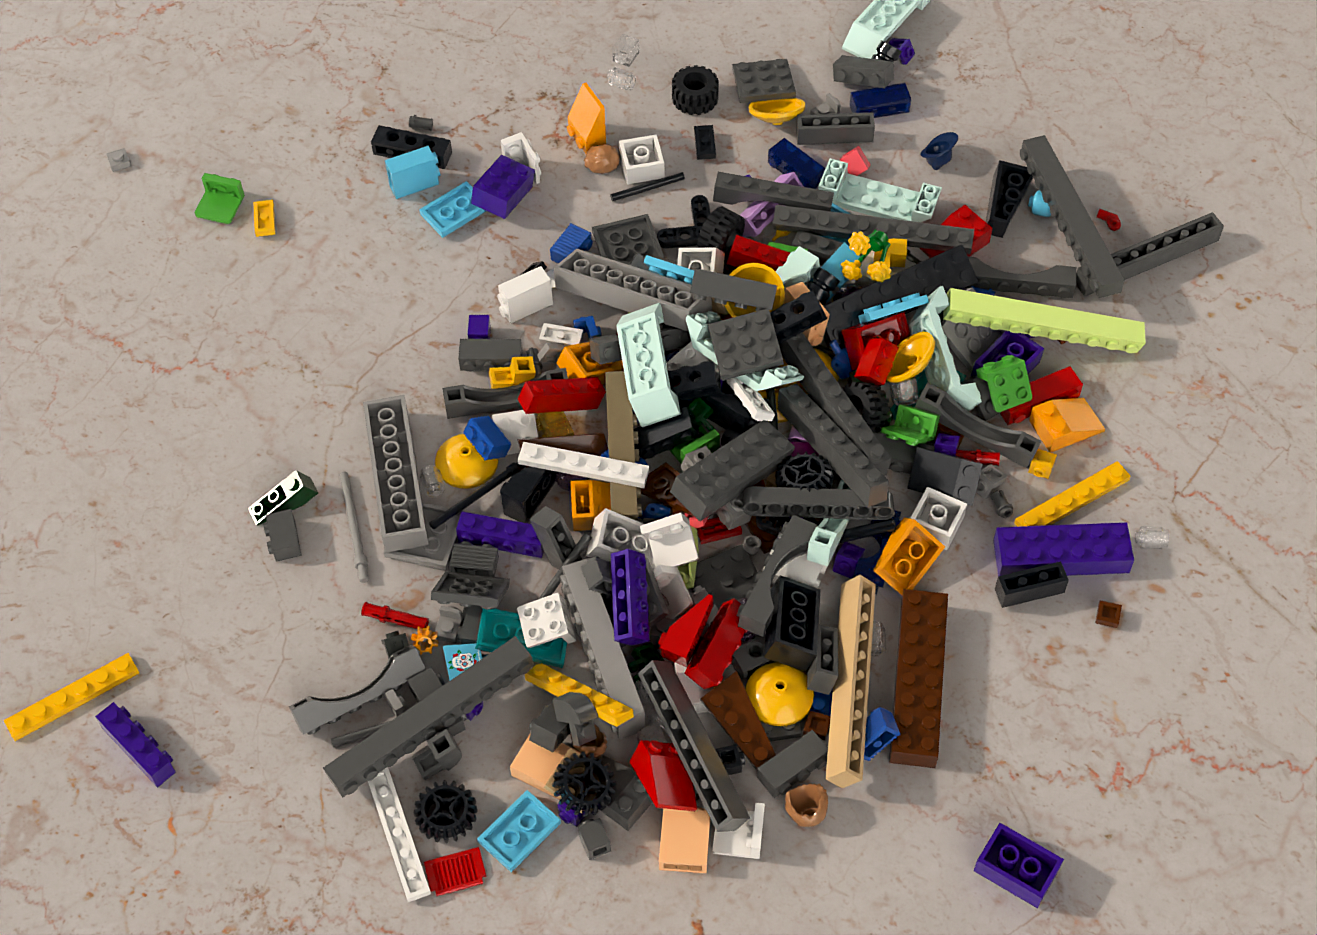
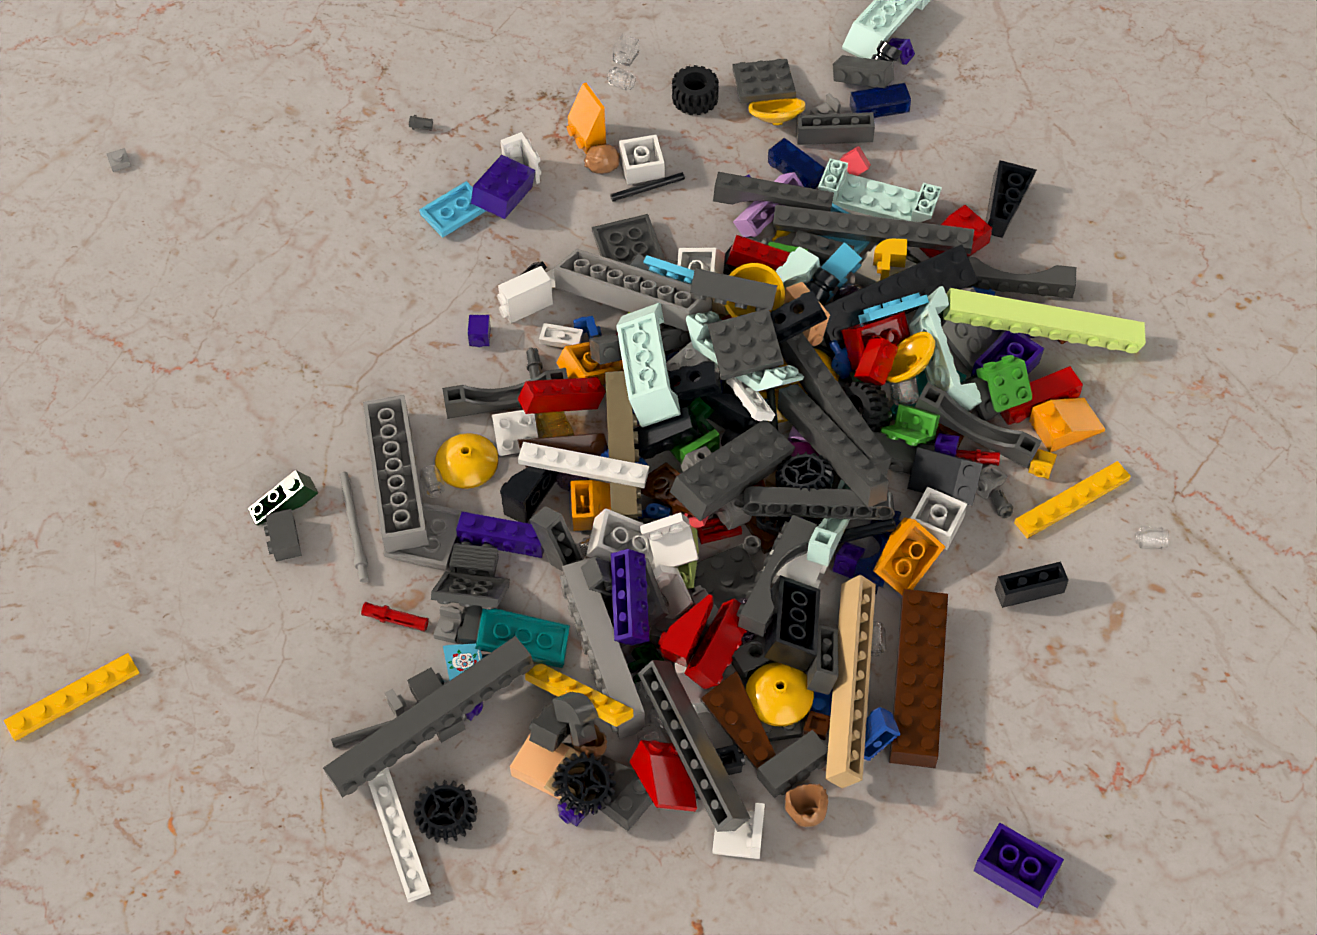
dark purple brick [95,702,176,788] -> none
bright green bracket [195,173,245,224] -> none
yellow plate [253,200,276,237] -> none
dark grey arch [289,644,426,735] -> none
black brick [371,125,452,169] -> none
pearl dark grey bracket [381,631,409,660] -> none
medium azure brick [385,146,441,199] -> none
light orange gear [411,626,439,655] -> none
dark grey brick [413,729,462,780] -> none
red window [424,847,487,896] -> none
black bar [429,462,525,529] -> none
dark grey brick [458,339,523,372] -> none
blue brick [463,416,512,460] -> none
medium azure plate [477,790,561,872] -> none
yellow brick [489,356,536,389] -> none
white bracket [517,593,576,648] -> none
light grey plate [537,342,565,363] -> none
dark grey bar [539,533,592,599] -> none
blue brick [550,223,593,264] -> none
dark grey brick [578,818,611,860] -> none
black beam [657,195,710,249] -> none
light nougat brick [659,807,710,873] -> none
black plate [694,125,716,160] -> none
black tyre [697,206,745,253] -> none
yellow plant [841,230,892,282] -> none
dark blue piece [920,132,958,170] -> none
dark purple brick [993,522,1134,576] -> none
dark grey brick [1020,135,1125,298] -> none
medium azure head [1028,190,1051,217] -> none
dark grey brick [1076,212,1224,297] -> none
reddish brown plate [1095,600,1122,628] -> none
red arm [1096,209,1121,231] -> none

